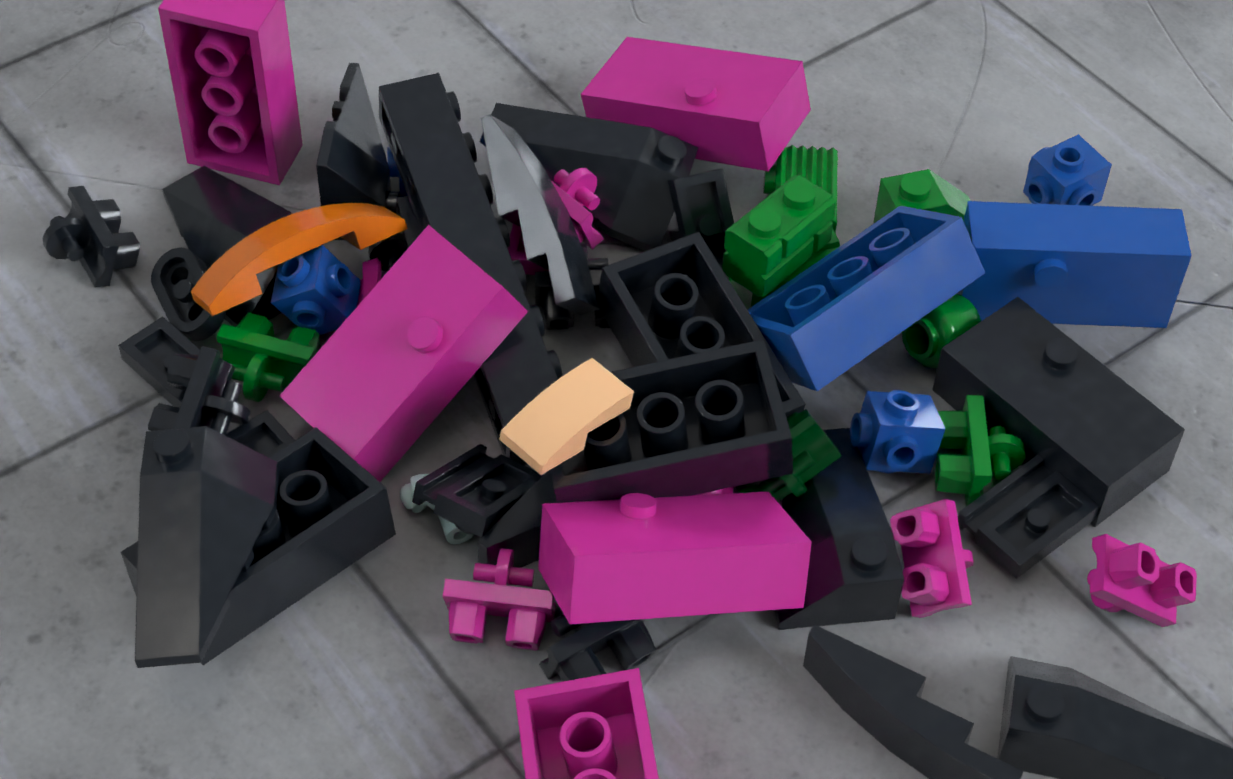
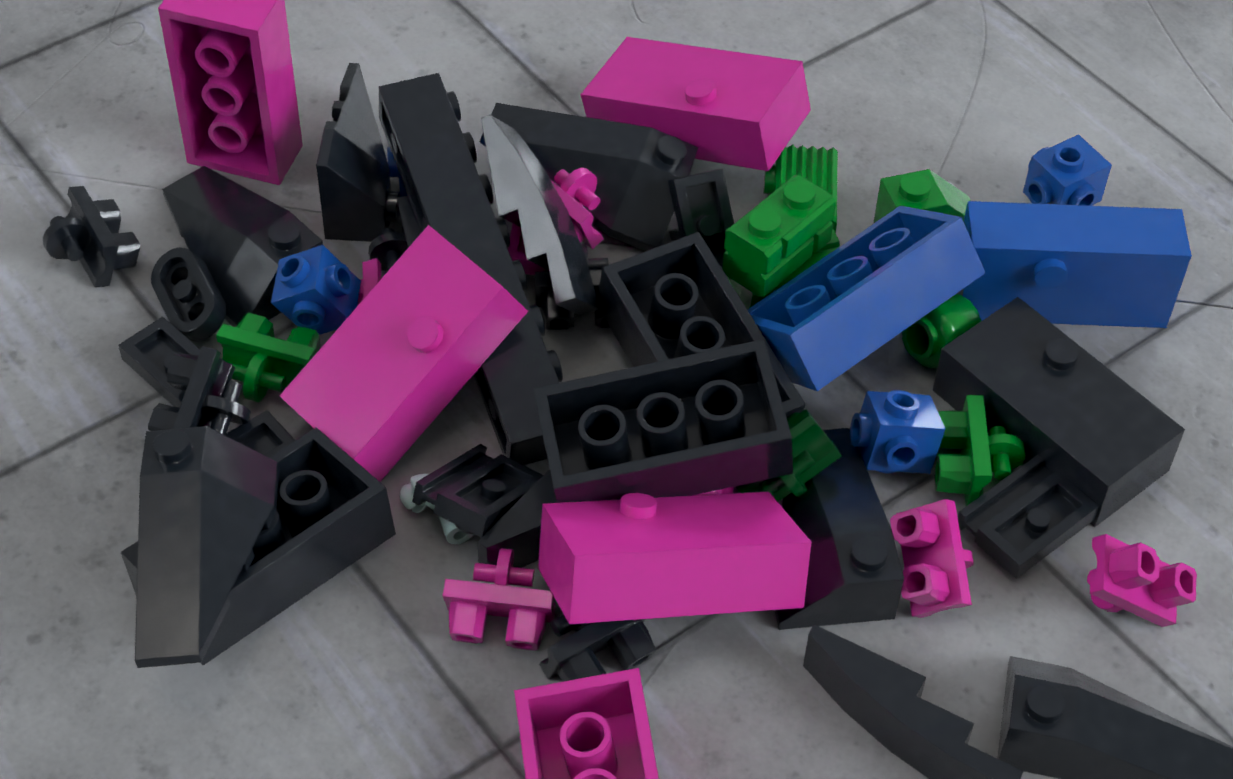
orange slope [191,203,408,316] -> none
light nougat slope [499,358,634,475] -> none

